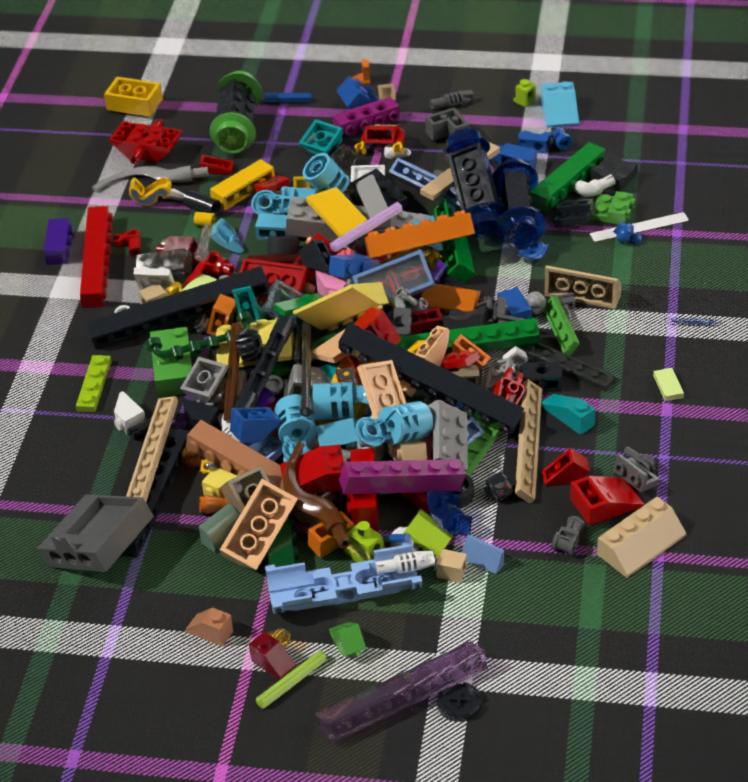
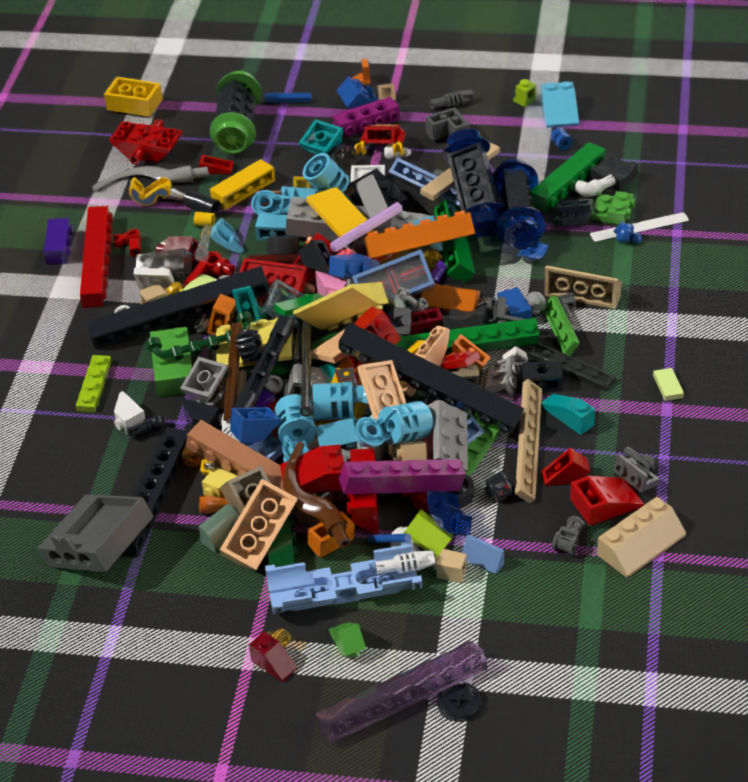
tan tile [126,396,178,502] -> none
nougat slope [185,608,233,646] -> none
red tile [254,175,290,192] -> none
lime axle [256,650,327,709] -> none
lime torso [344,521,385,562] -> none
blue hinge [491,143,537,175] -> none
red hinge [493,367,525,404] -> none
blue leg [518,131,550,154] -> none
blue piece [665,317,721,325] -> none

